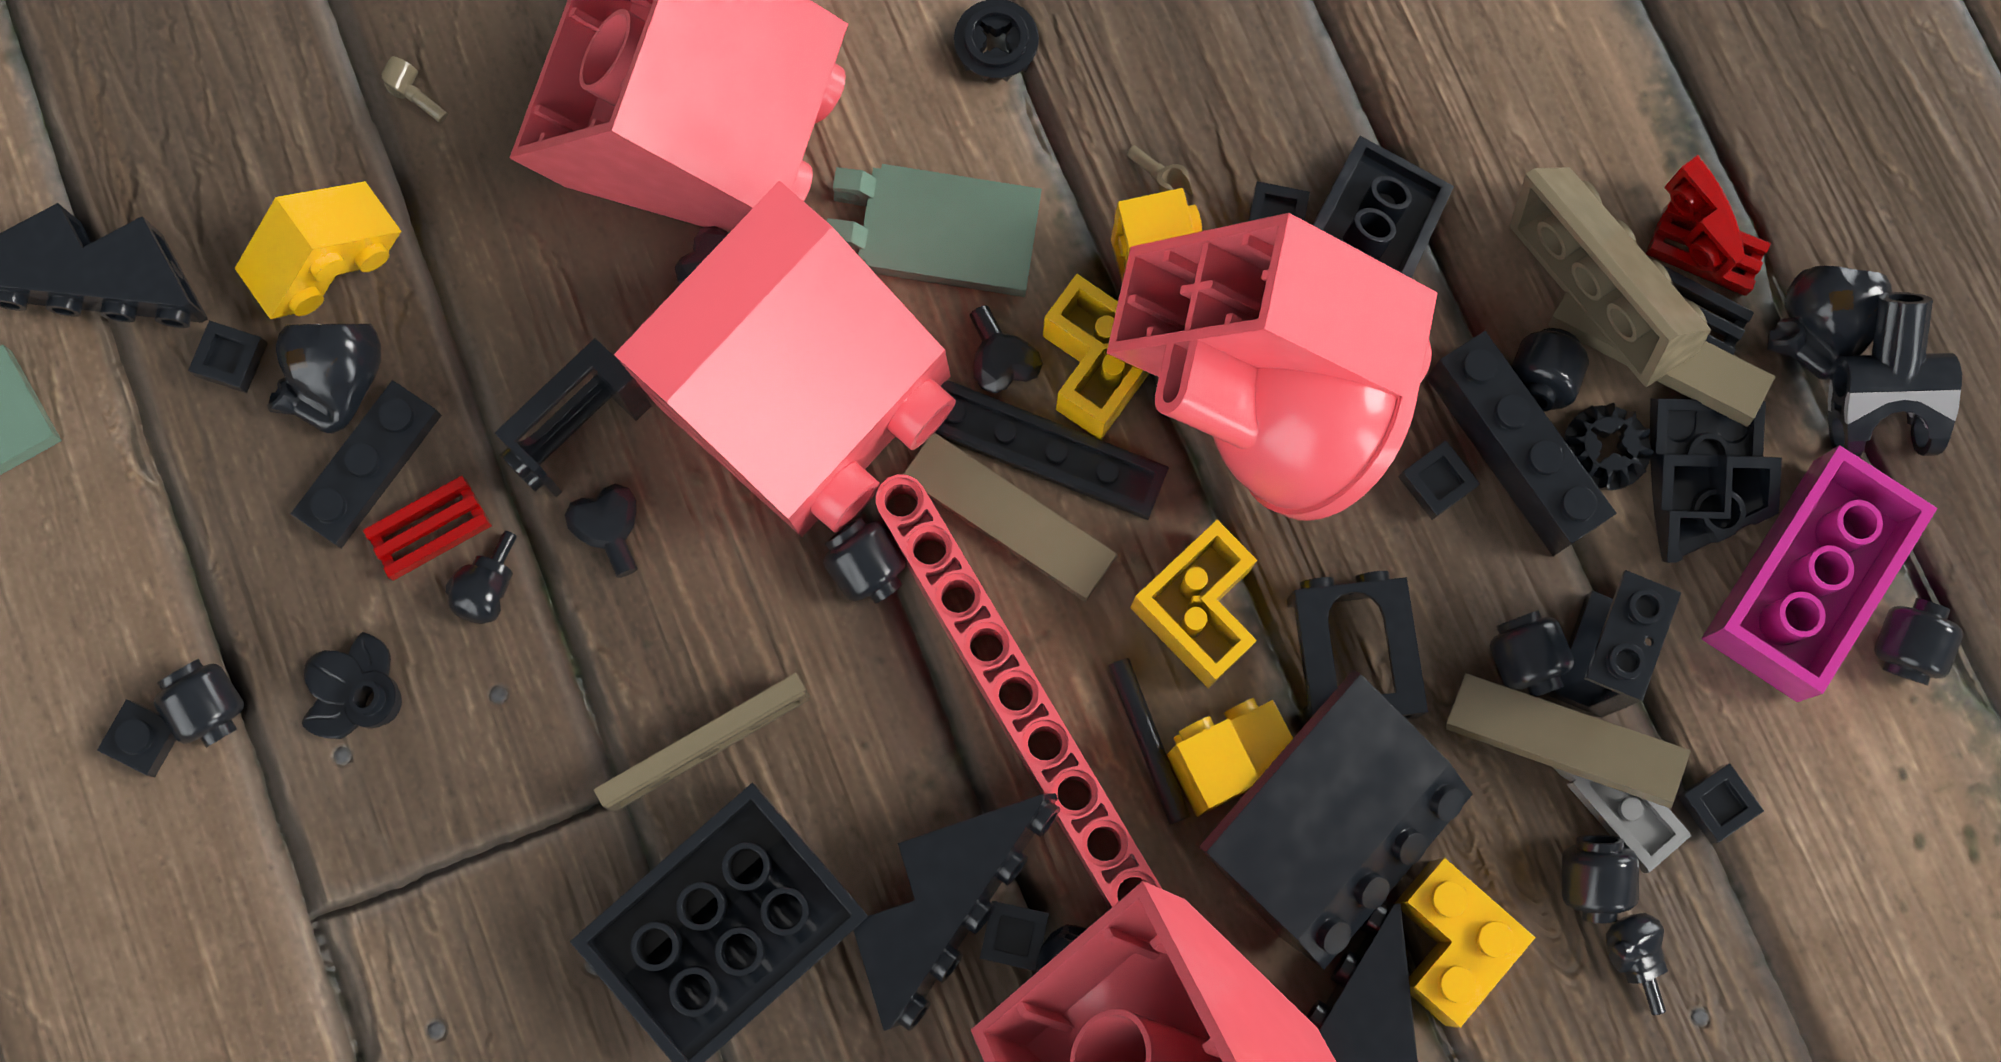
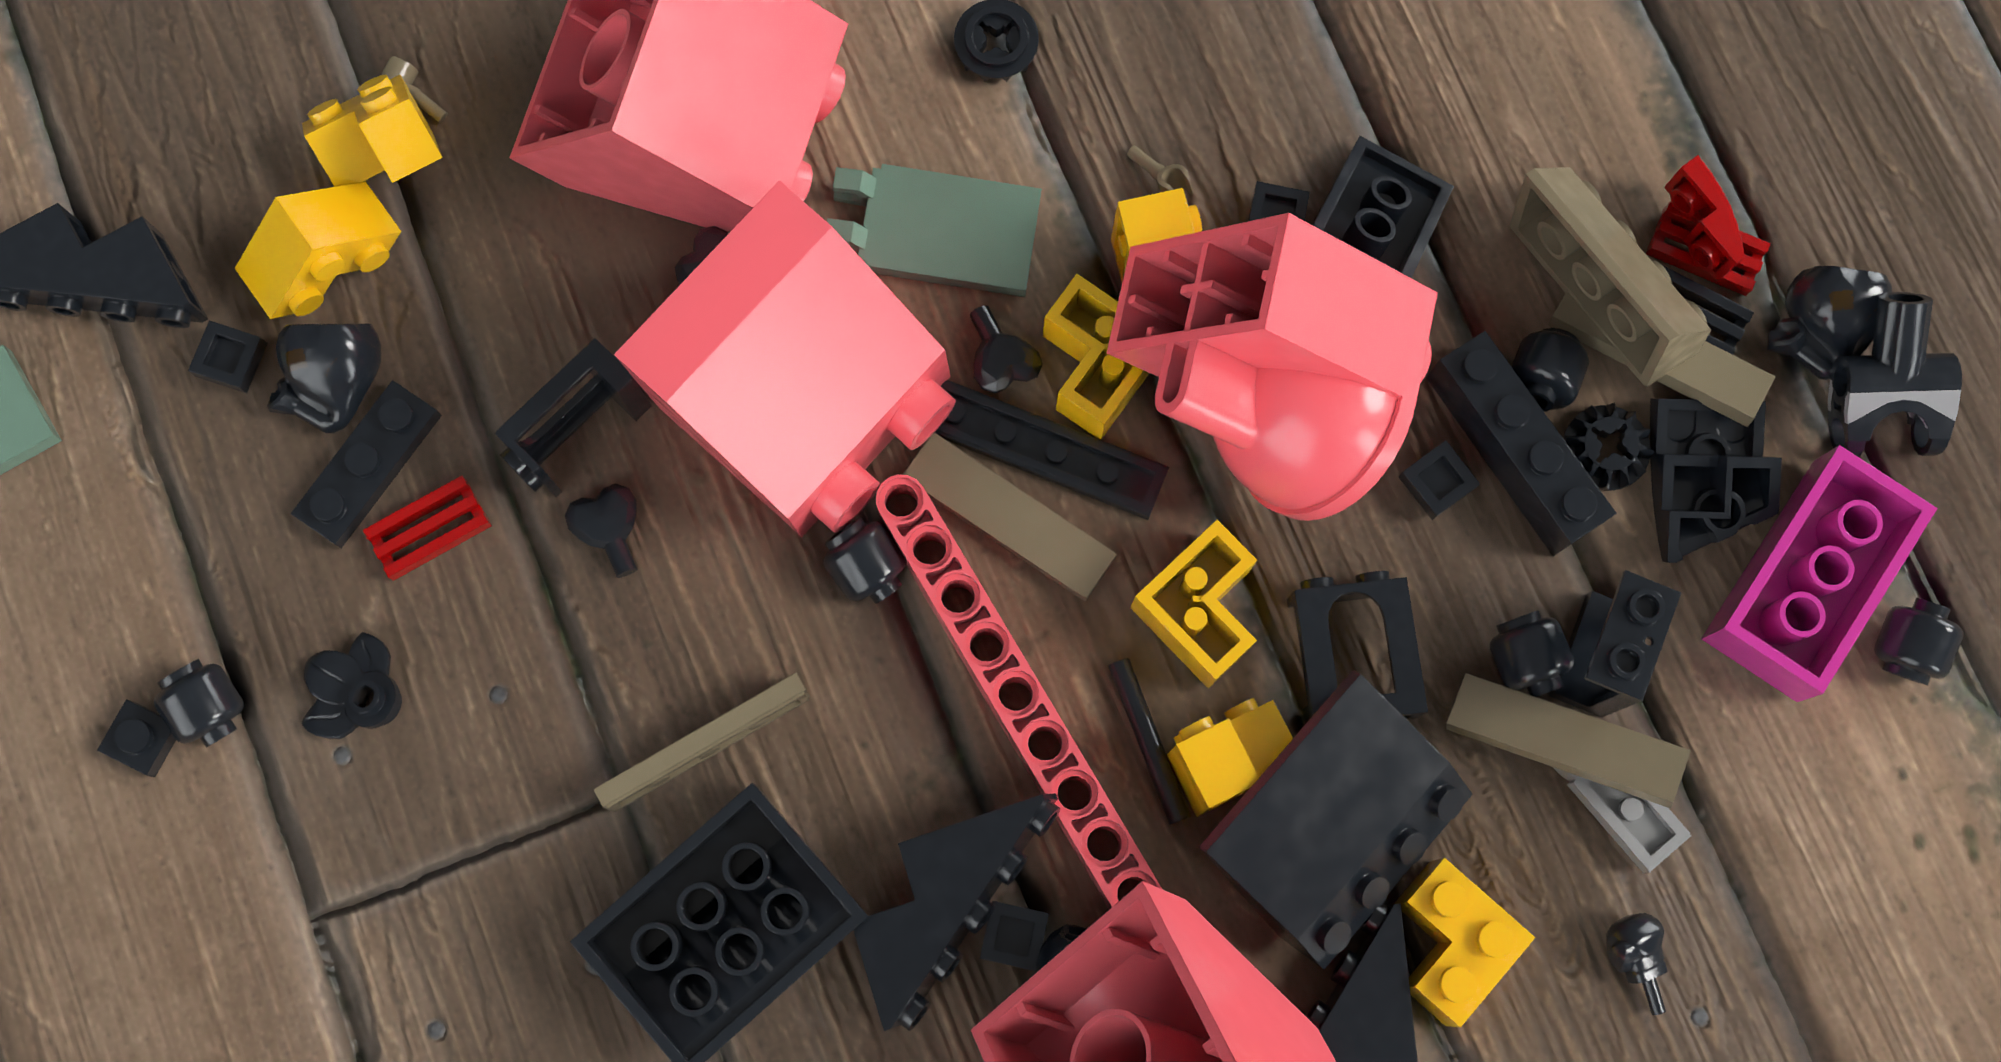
black piece [445,531,517,624] -> none
black head [1562,835,1639,924] -> none
black plate [1677,763,1764,844] -> none
none -> yellow brick [302,74,443,187]

